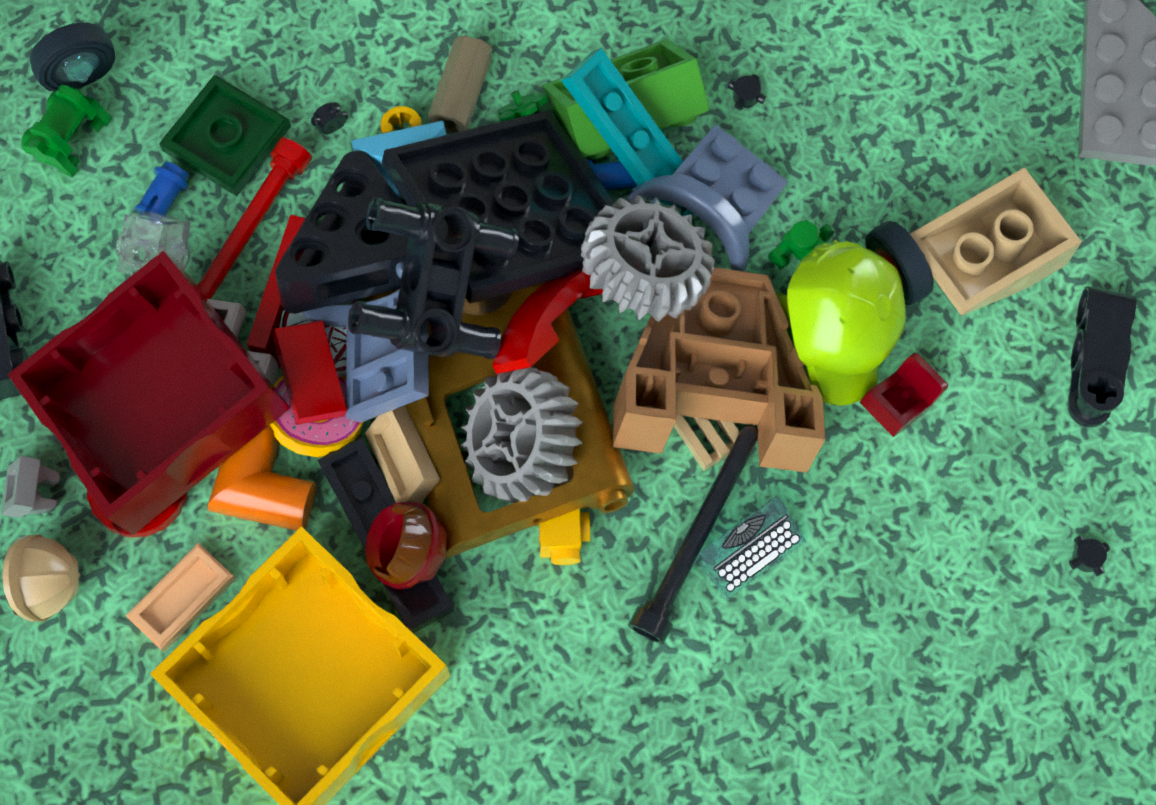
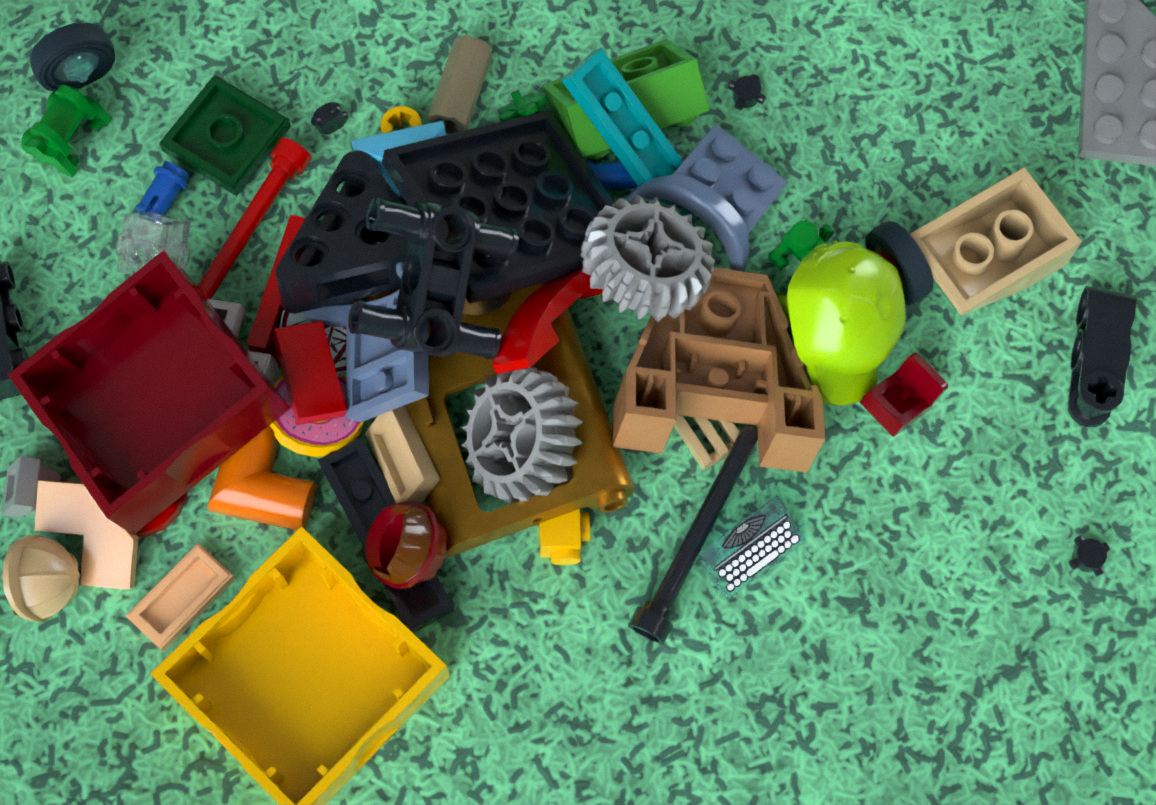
none -> light nougat tile [34,479,138,590]

